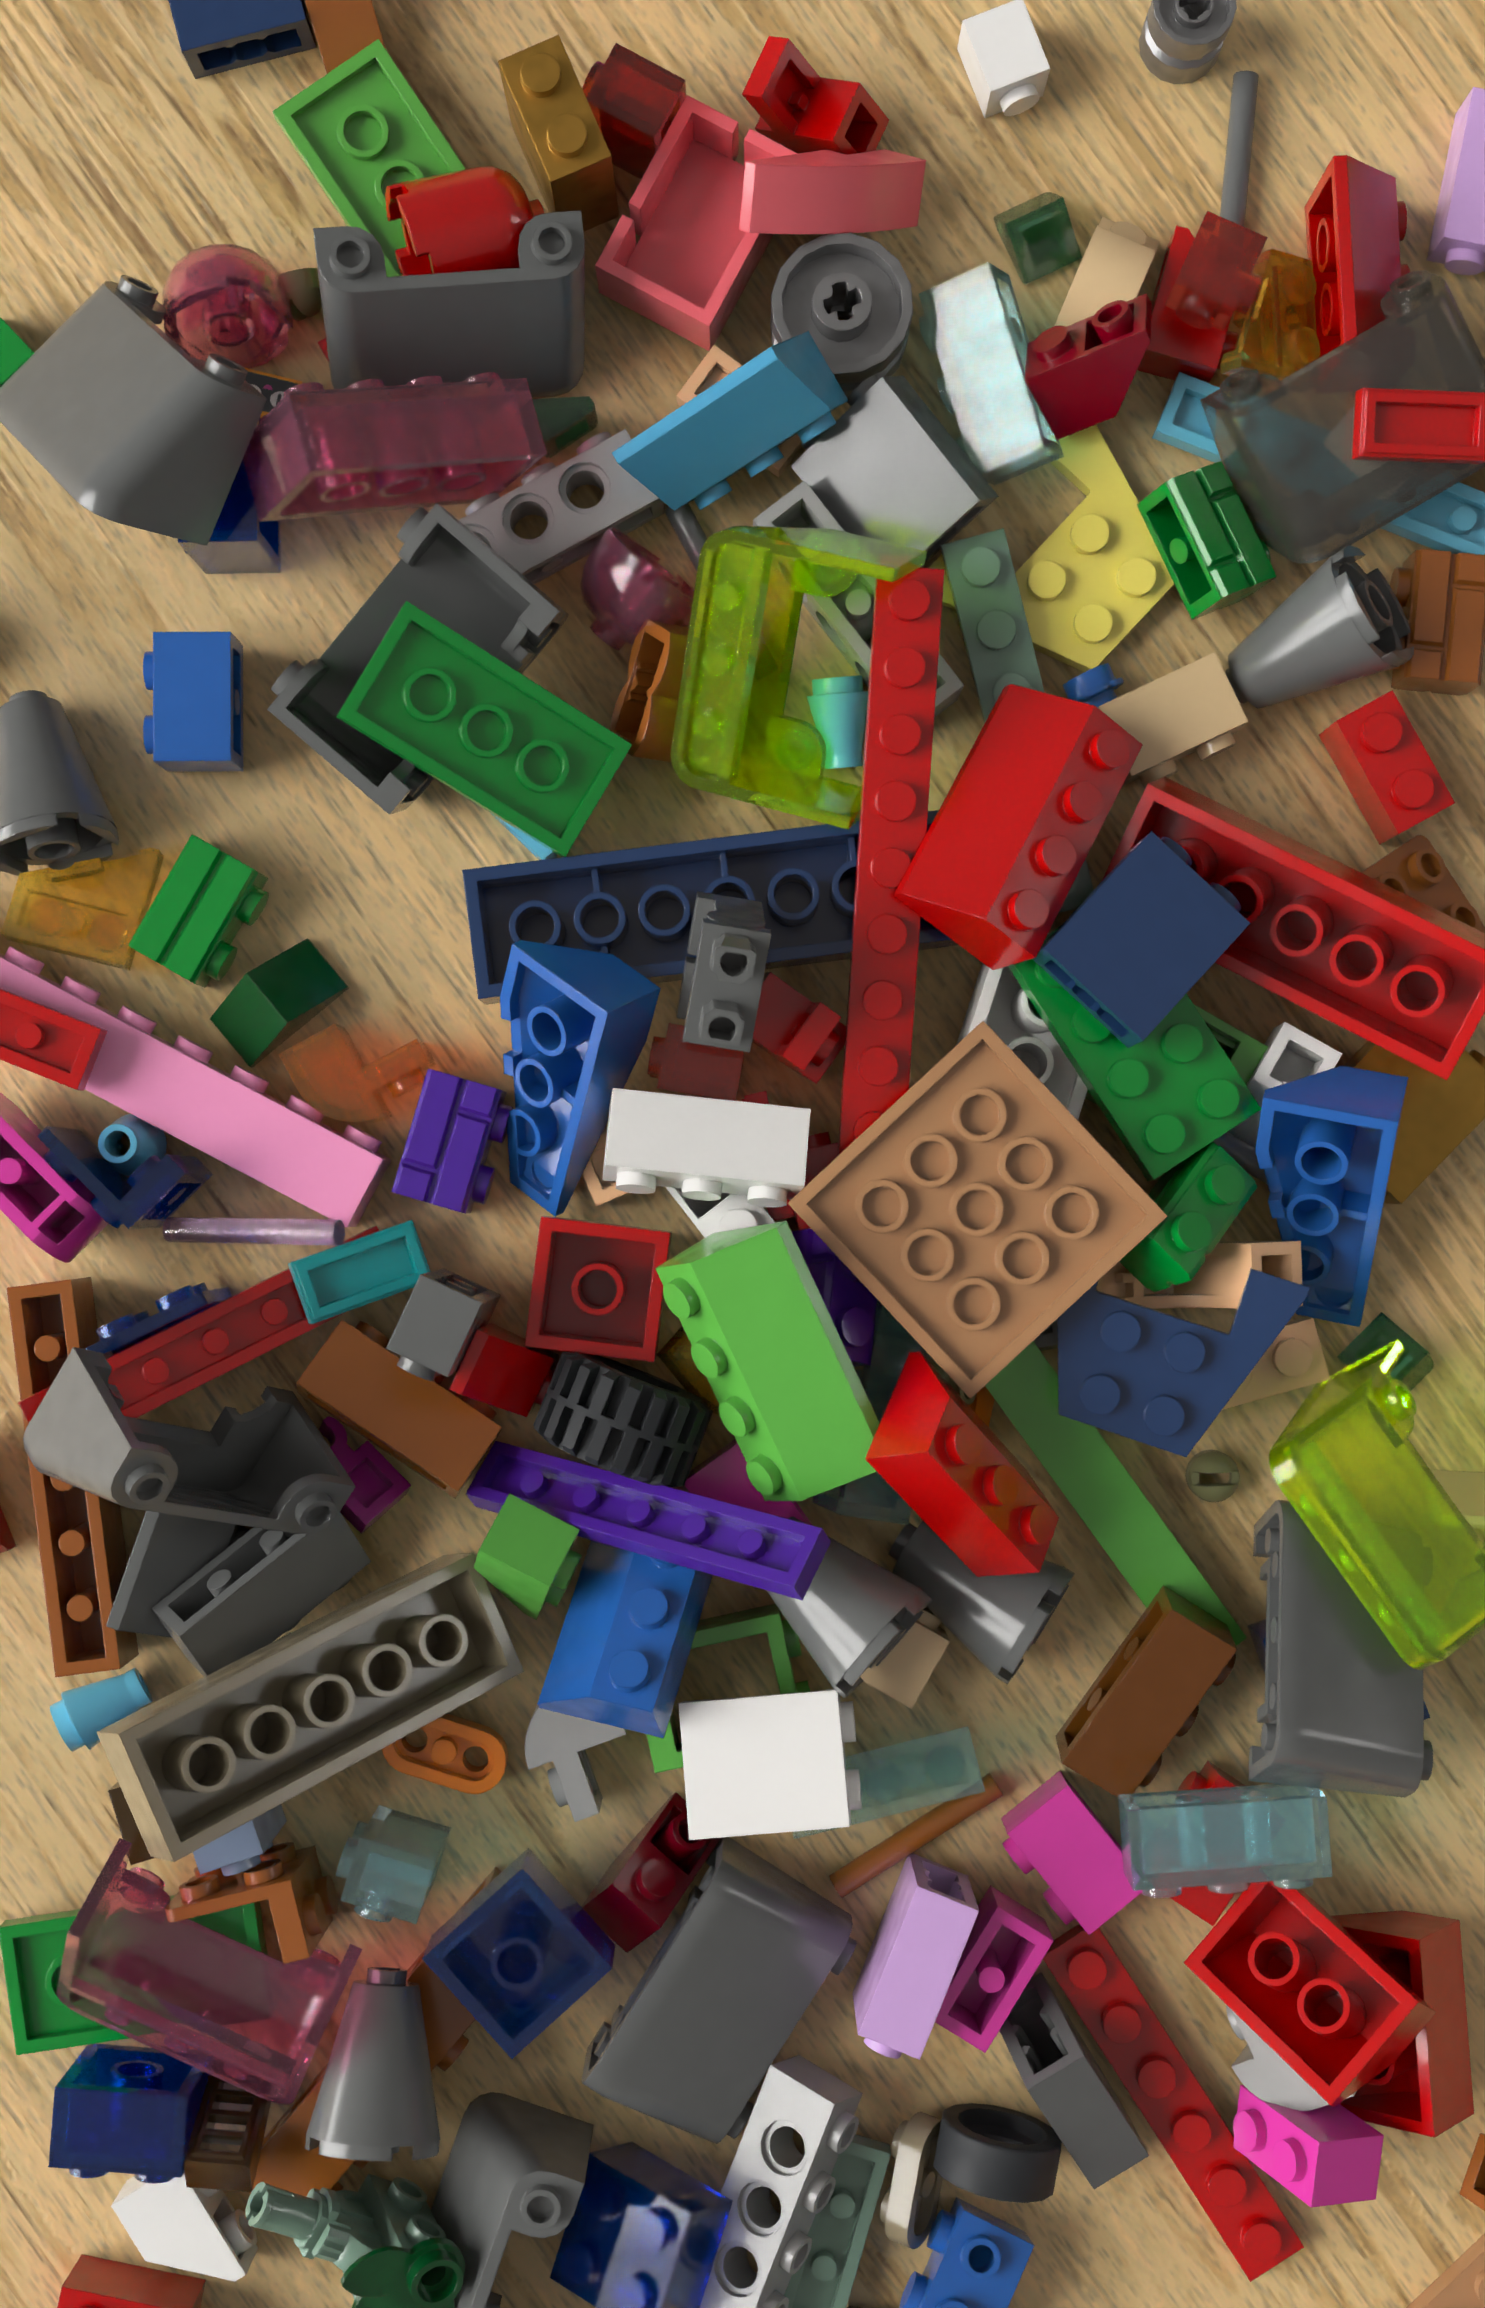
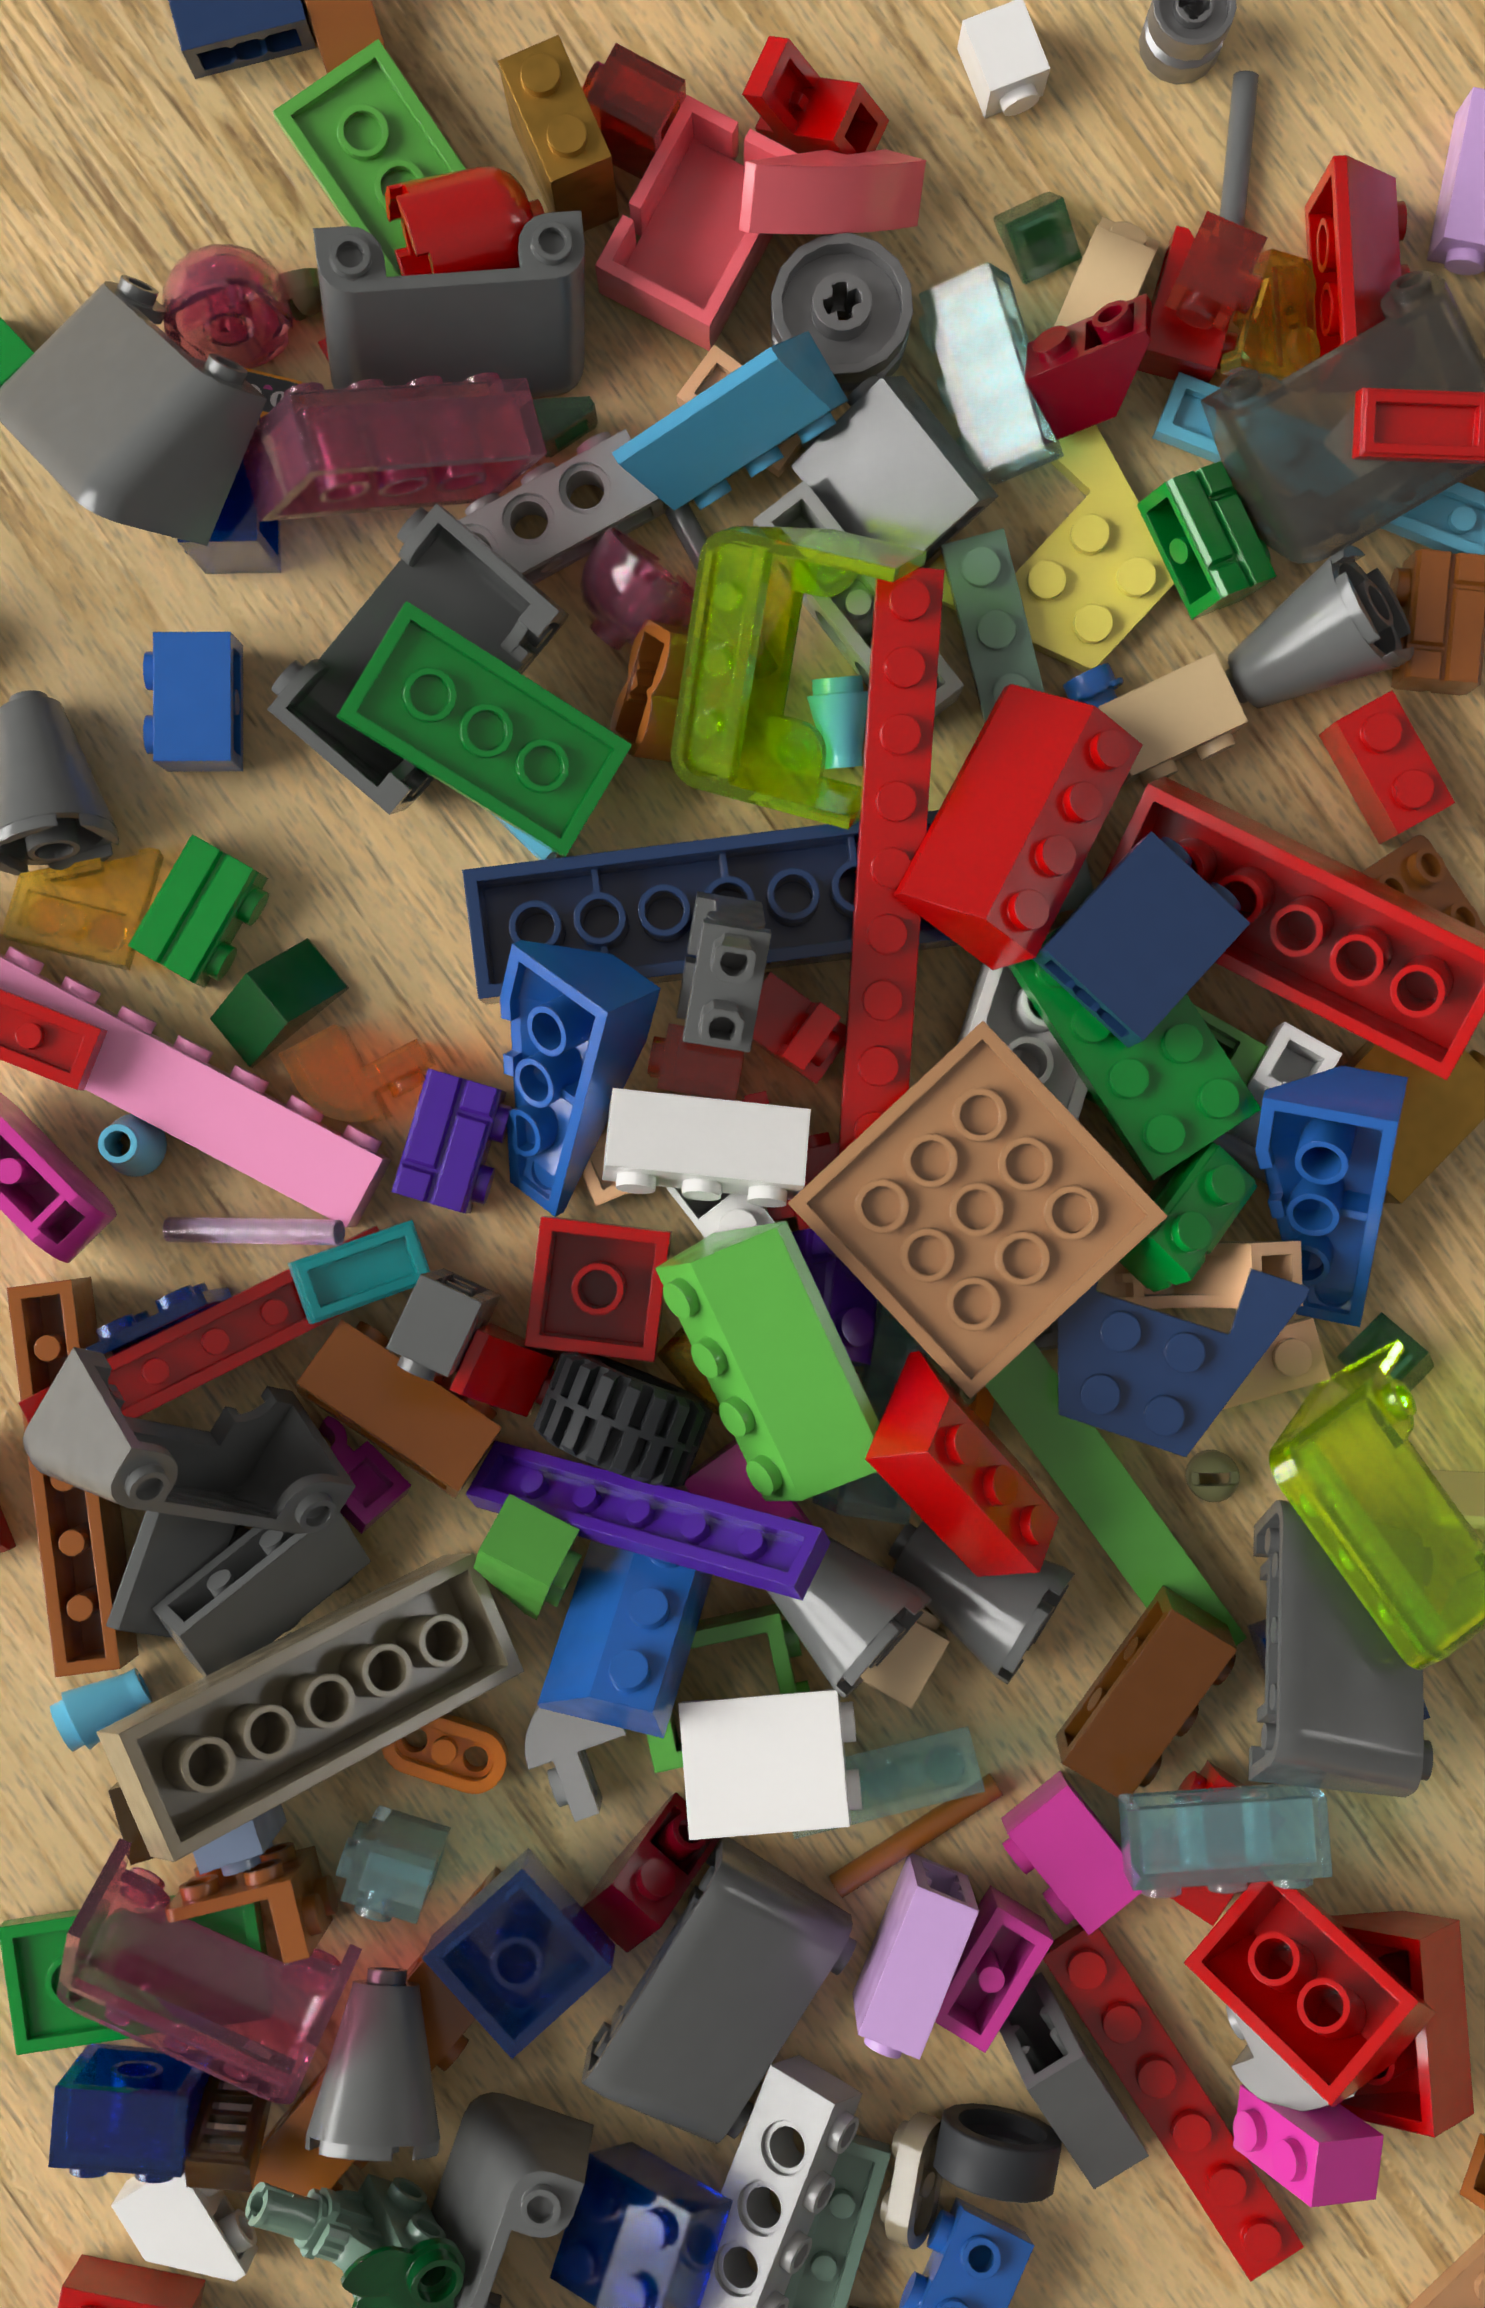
clear blue bracket [37,1126,213,1229] -> none

